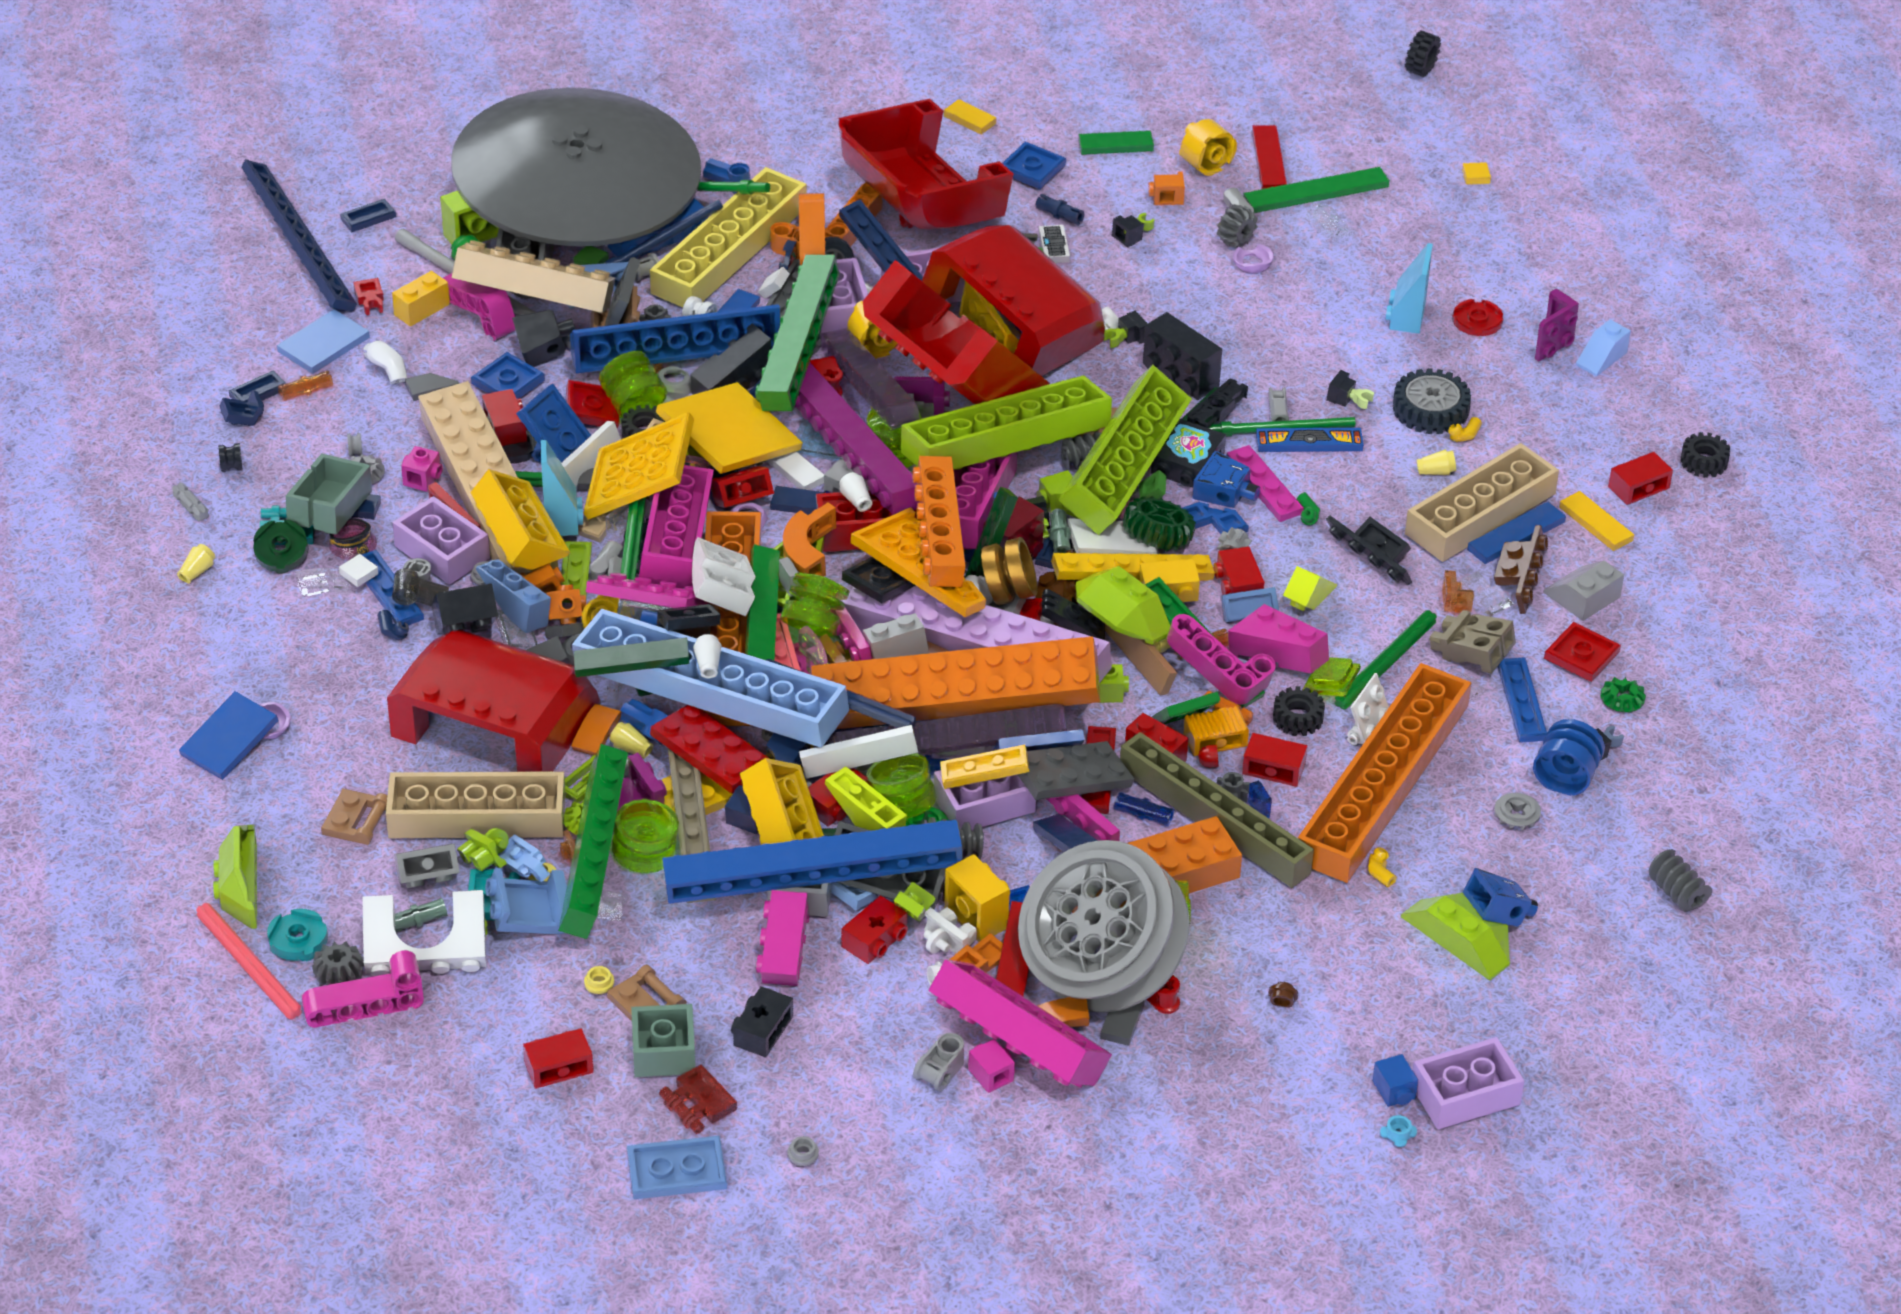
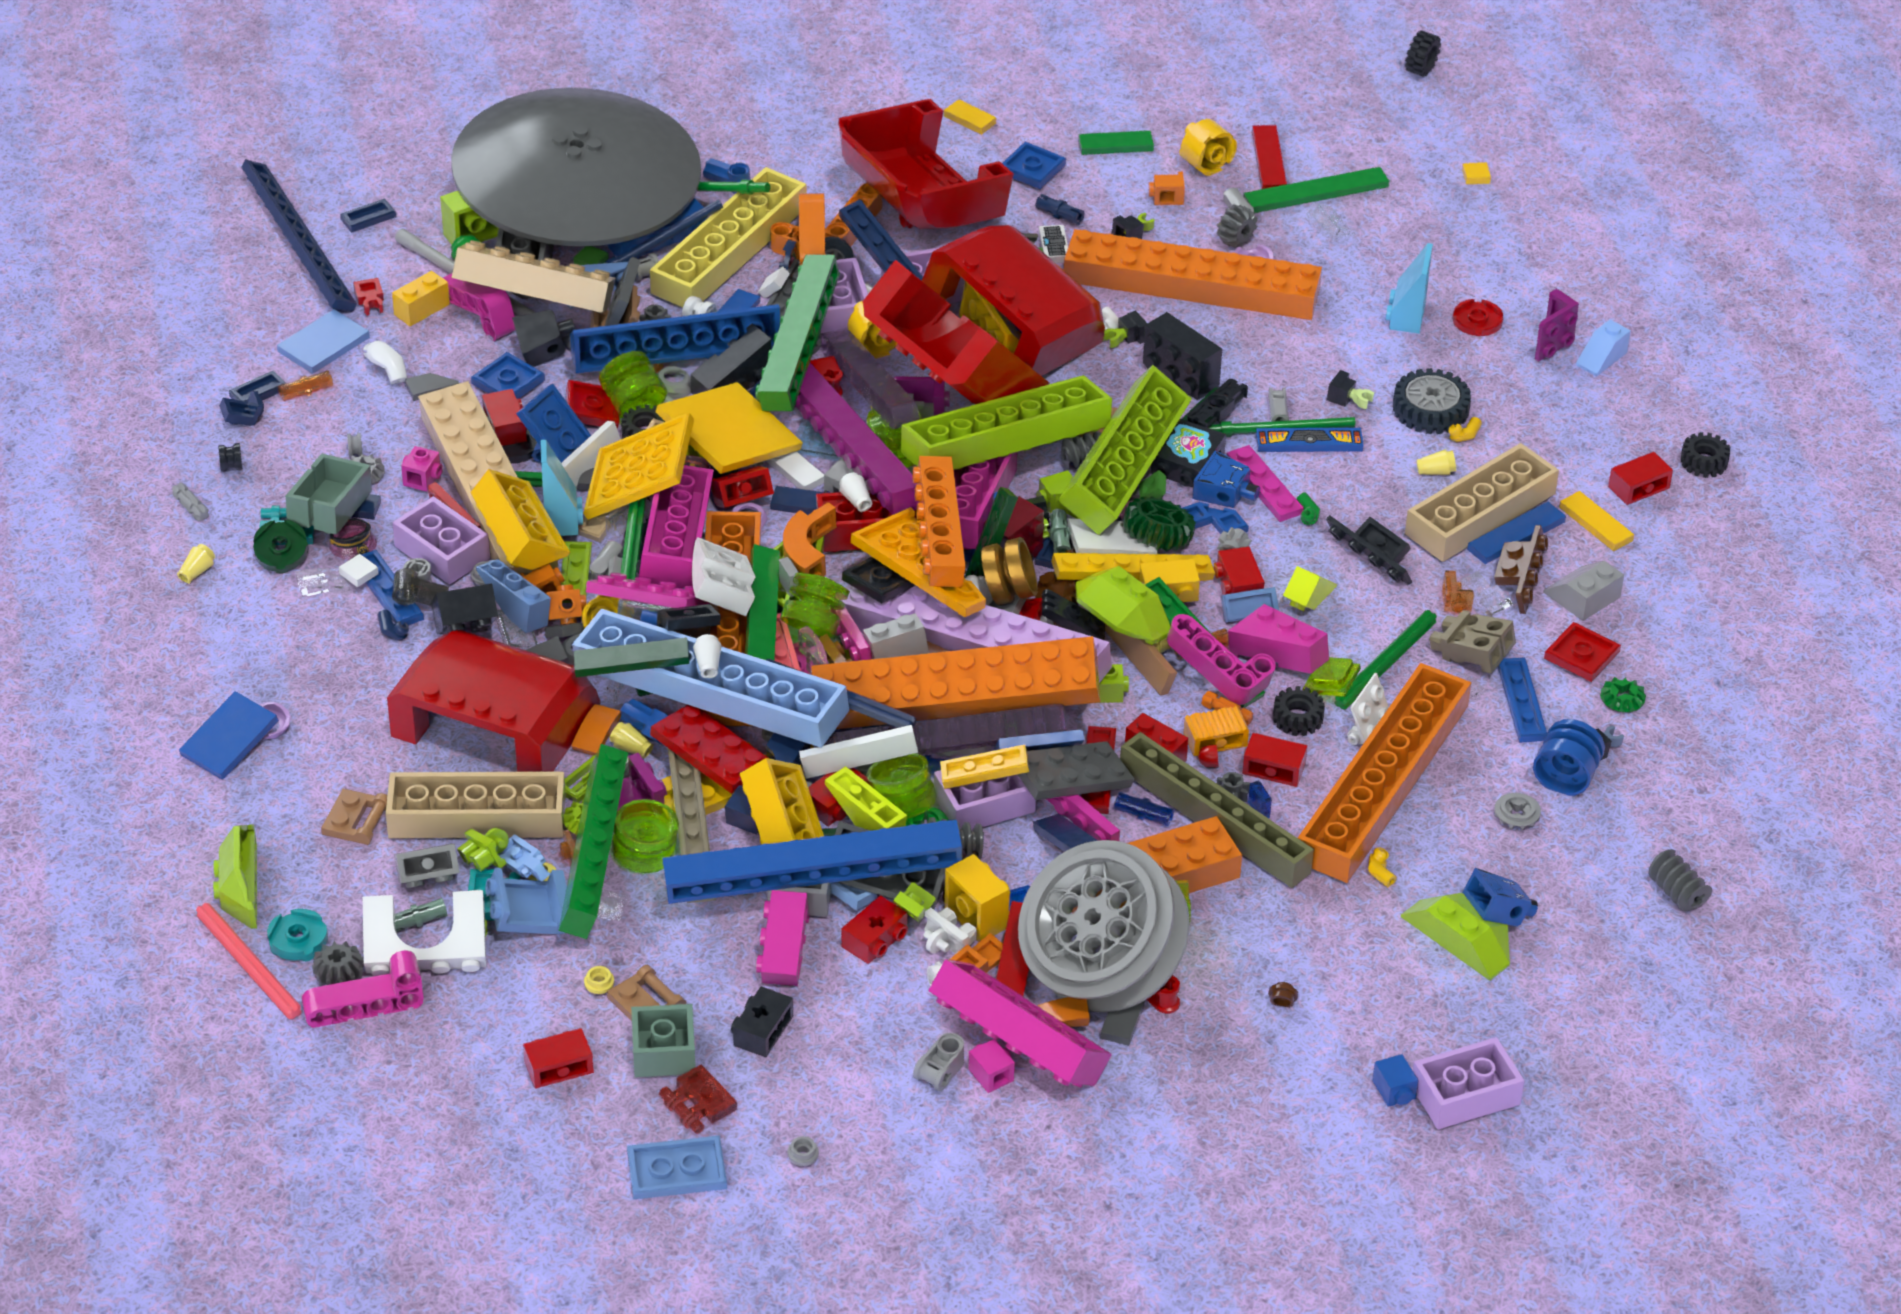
green tile [1152,691,1221,724] -> none
medium azure plate [1380,1115,1417,1147] -> none
none -> orange brick [1064,229,1322,320]

